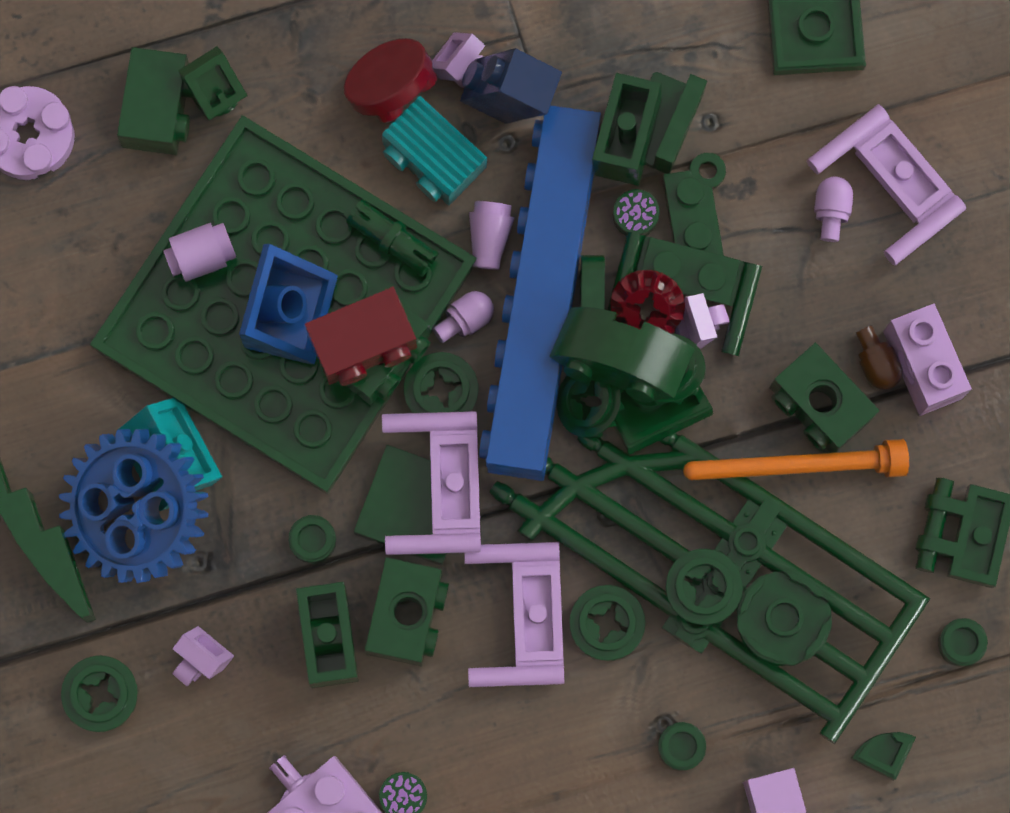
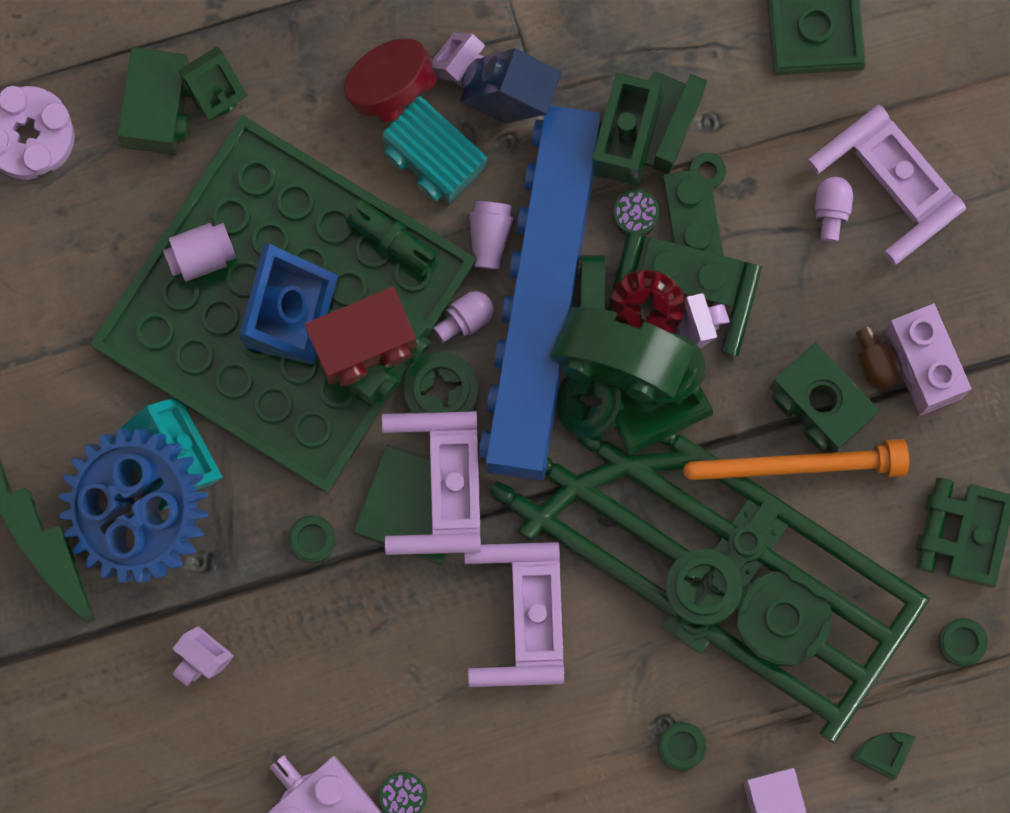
dark green gear [61,655,139,732] -> none
dark green brick [296,582,359,689] -> none
dark green brick [365,557,449,667] -> none
dark green gear [570,585,645,661] -> none

